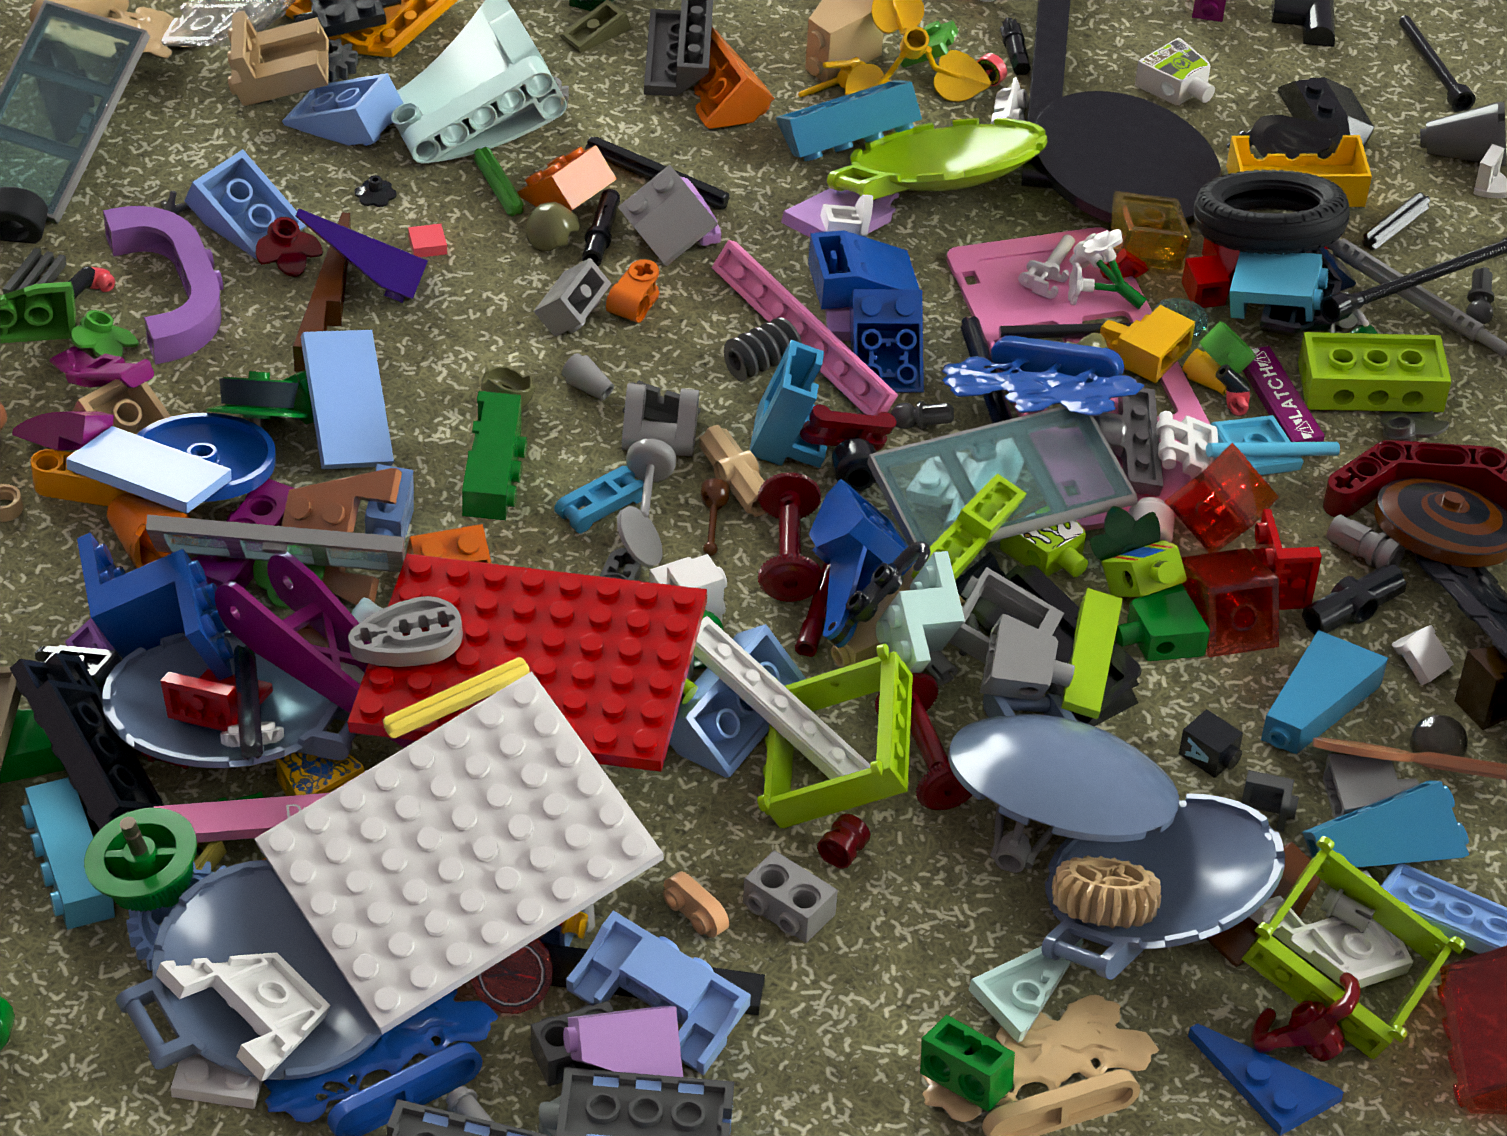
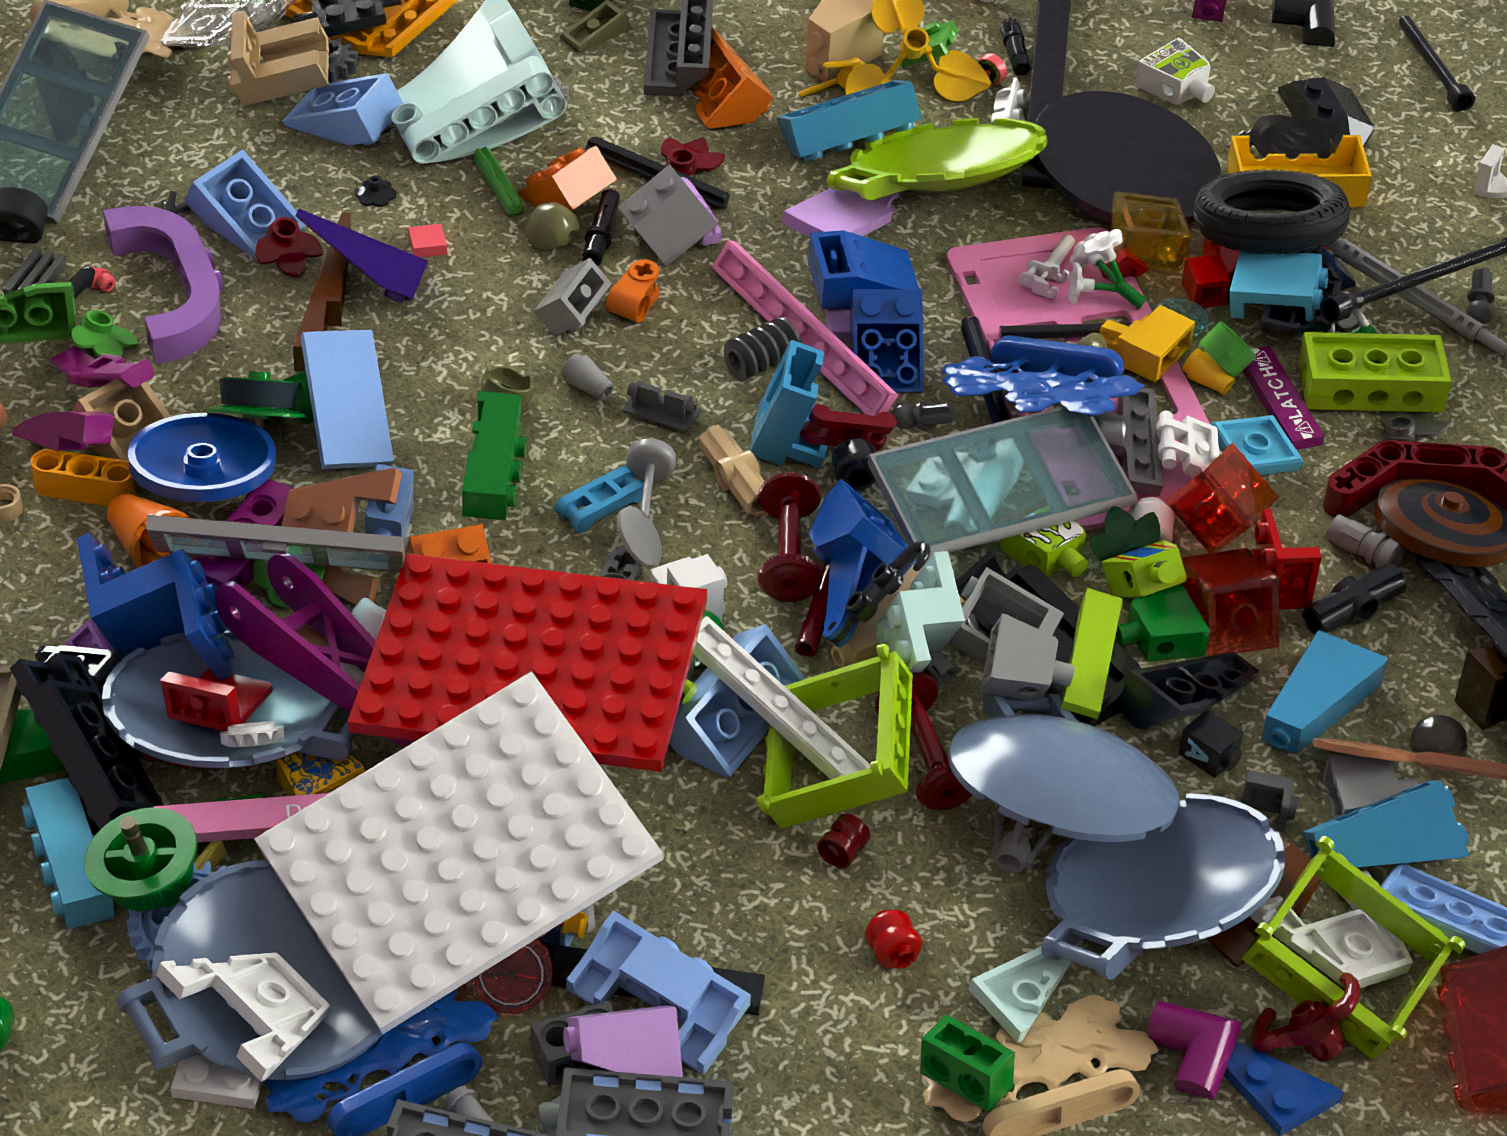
tile [66,426,232,514] -> none
black axle [234,645,263,760] -> none
light grey piece [348,596,463,667] -> none
light yellow axle [383,657,530,739] -> none
light grey connector [622,383,699,457] -> none
light nougat plate [663,871,729,938] -> none
reddish brown hinge [701,478,730,556] -> none
light grey brick [743,850,838,943] -> none
white tile [820,194,873,237] -> none
lime slope [911,473,1027,580] -> none
tan gear [1052,855,1162,929] -> none
medium azure bar [1206,442,1340,457] -> none
arm [1216,364,1250,416] -> none
light grey pin [1320,888,1375,933] -> none
axle [1362,192,1431,250] -> none
white tile [1392,625,1454,685] -> none
dark grey cone [1420,101,1507,166] -> none
none -> dark red plate [660,137,725,176]
none -> red piece [864,909,923,969]
none -> black wedge [1116,652,1259,729]
none -> magenta brick [1148,1000,1241,1100]

